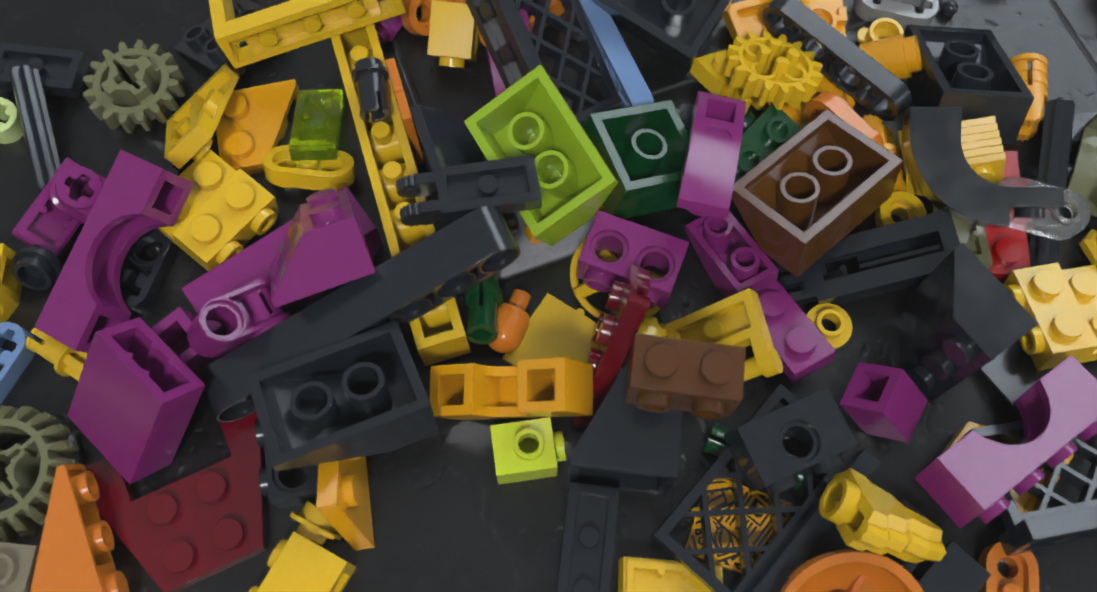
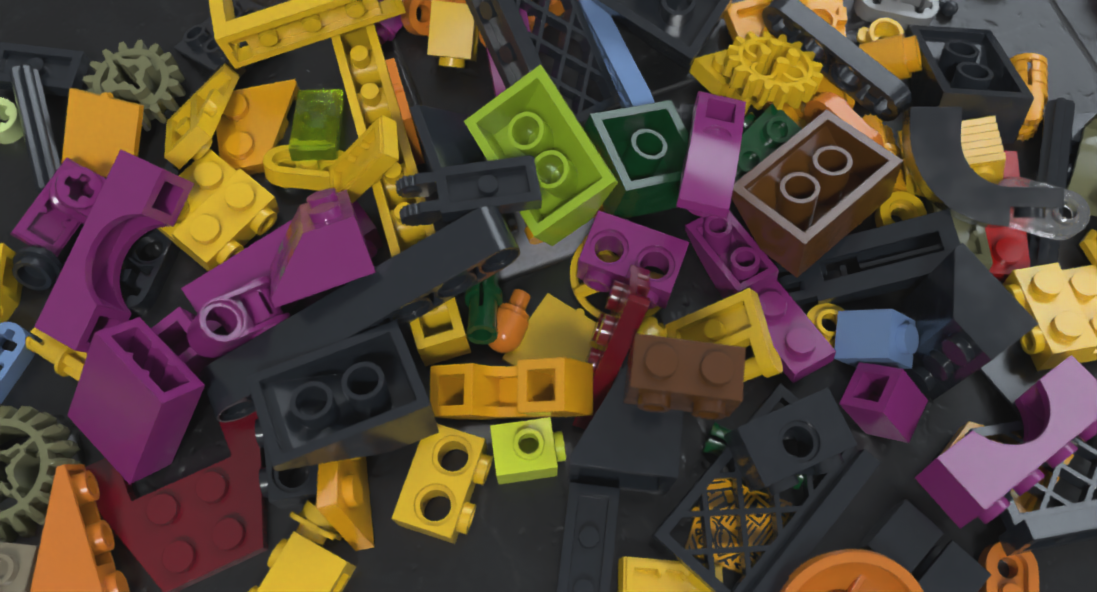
black pin [351,57,391,122] -> none
yellow rock [819,468,946,563] -> none
none -> light orange piece [61,88,144,178]
none -> yellow plate [329,115,399,204]
none -> yellow brick [391,424,493,544]
none -> medium blue brick [834,309,919,369]

